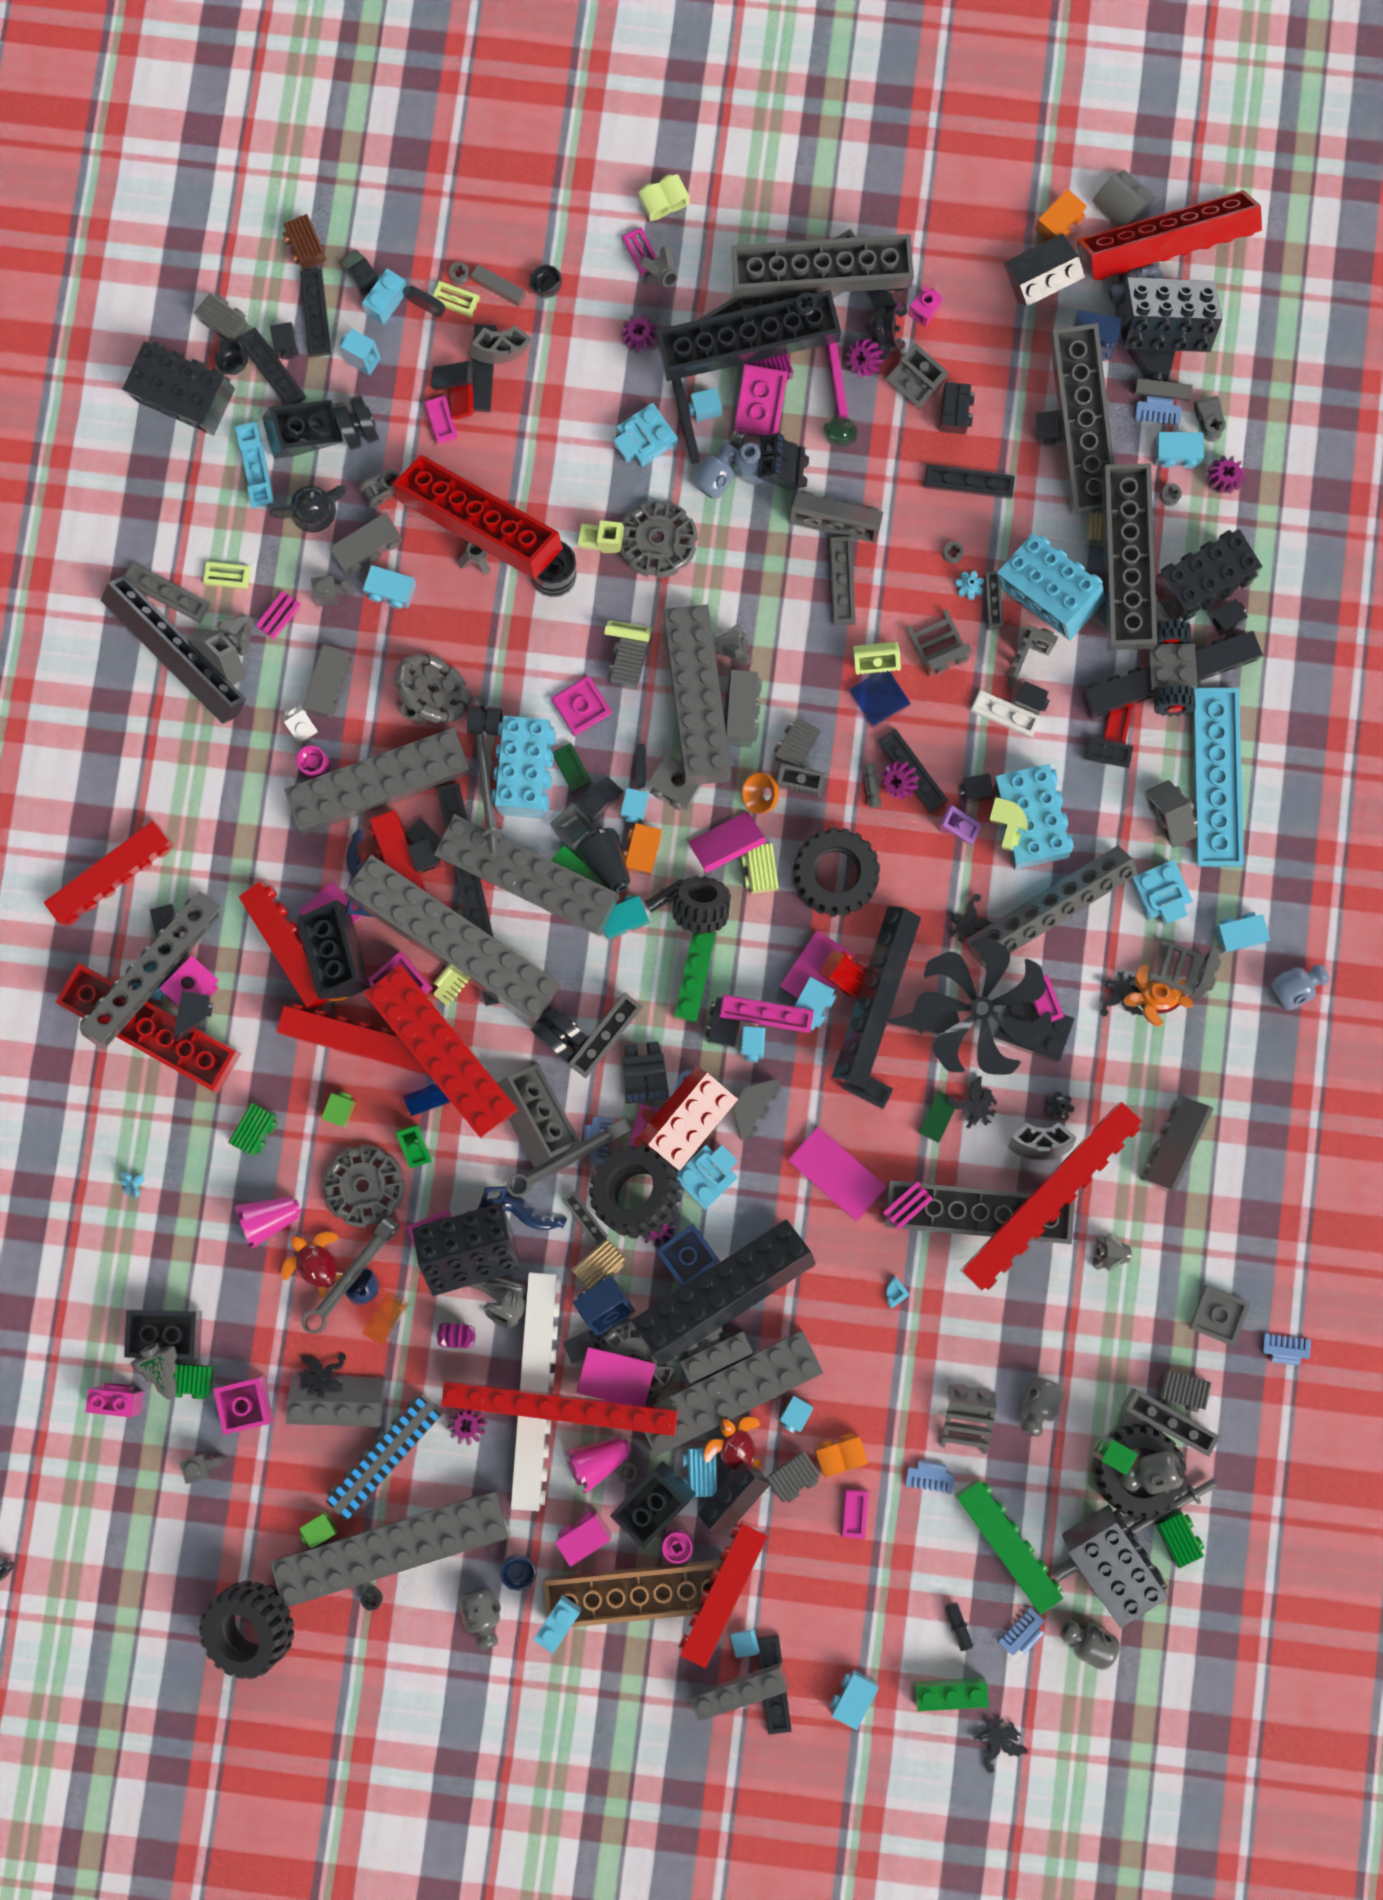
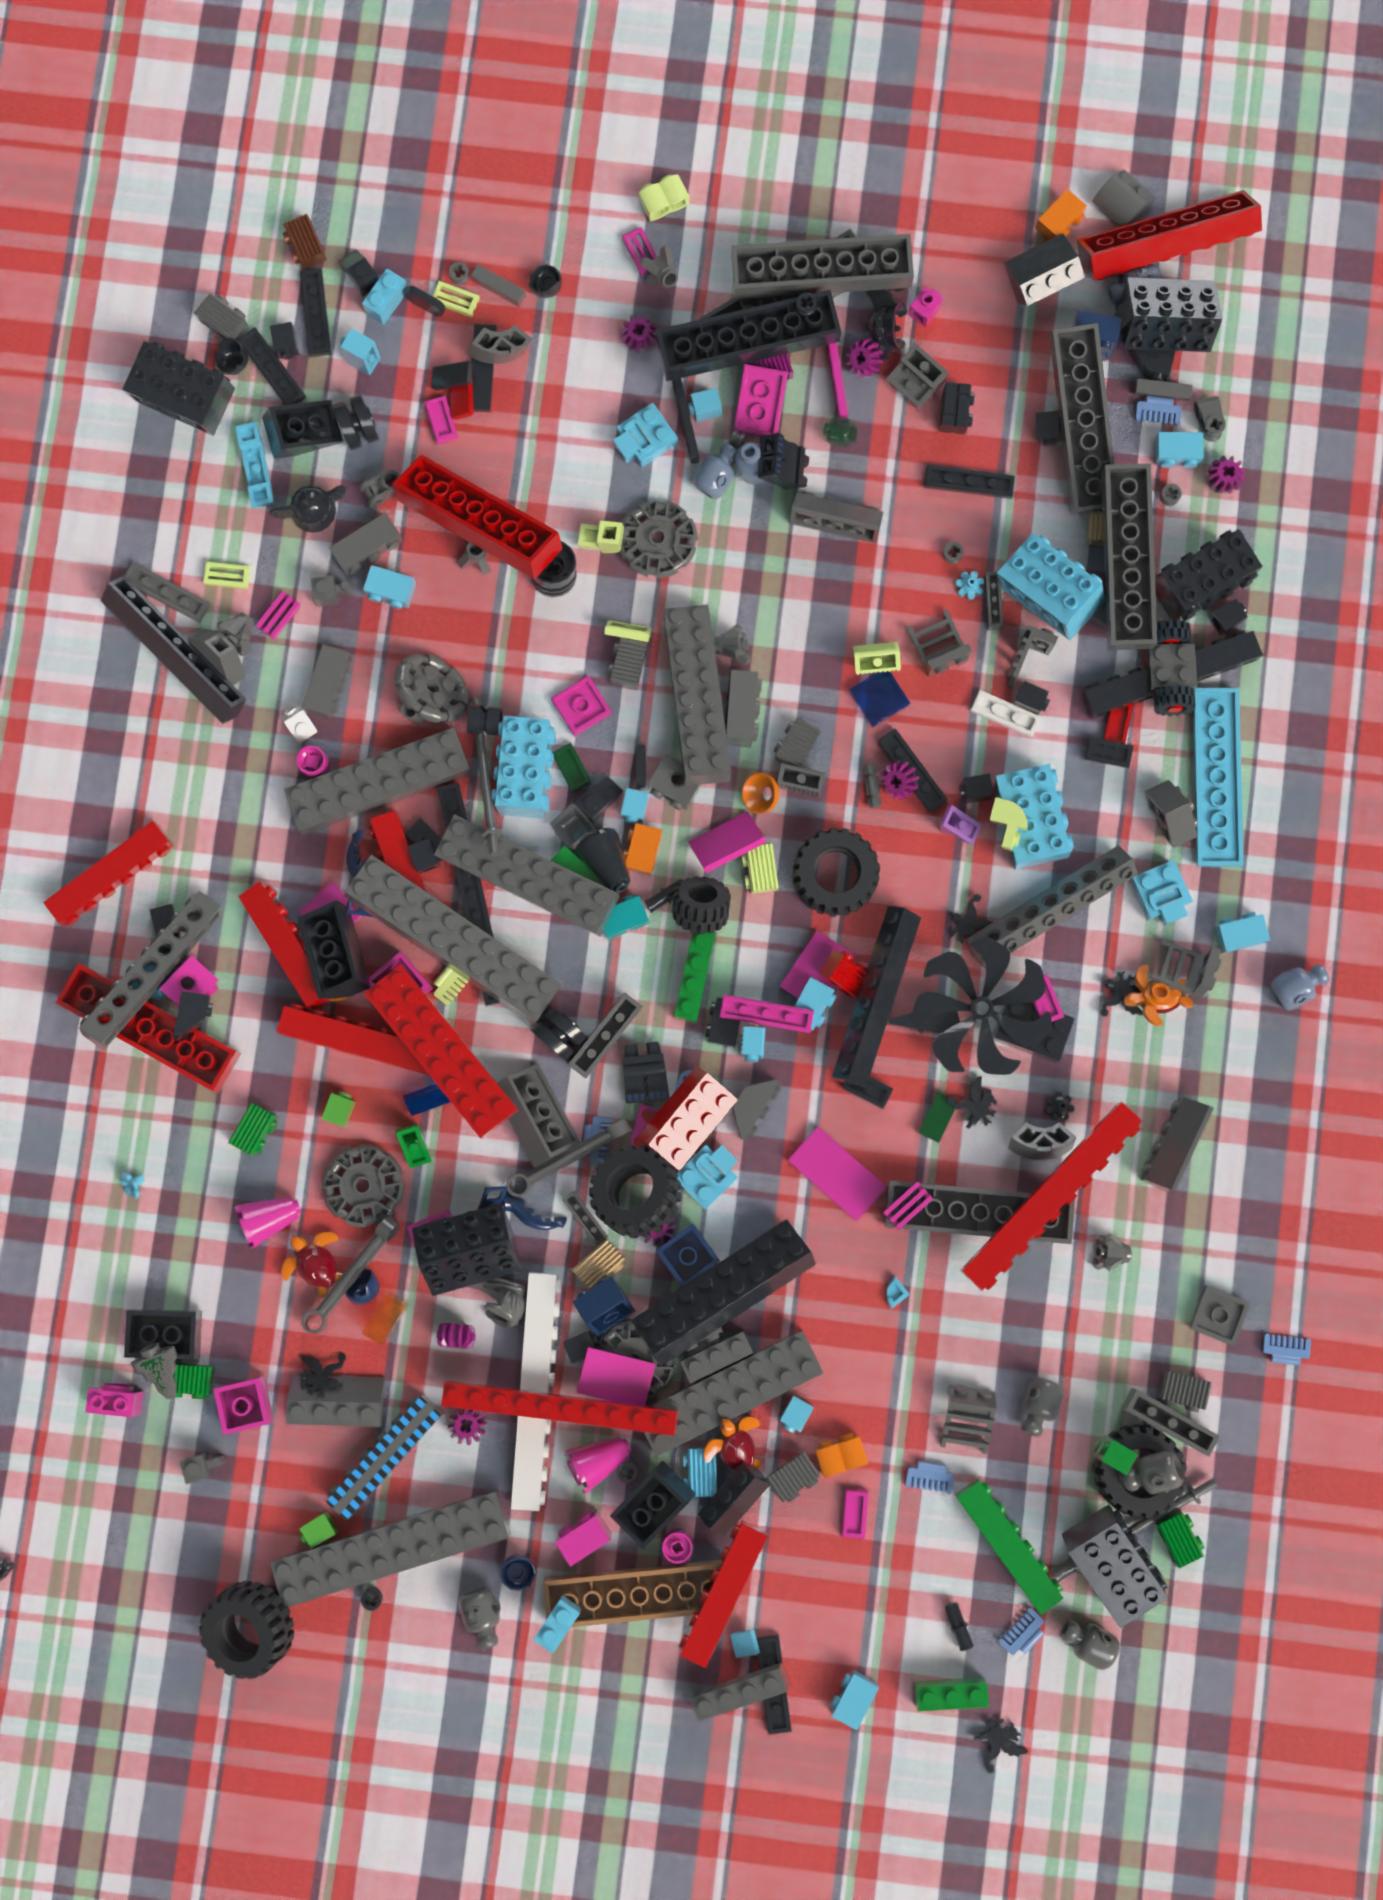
dark grey tile [829,536,856,625] -> none

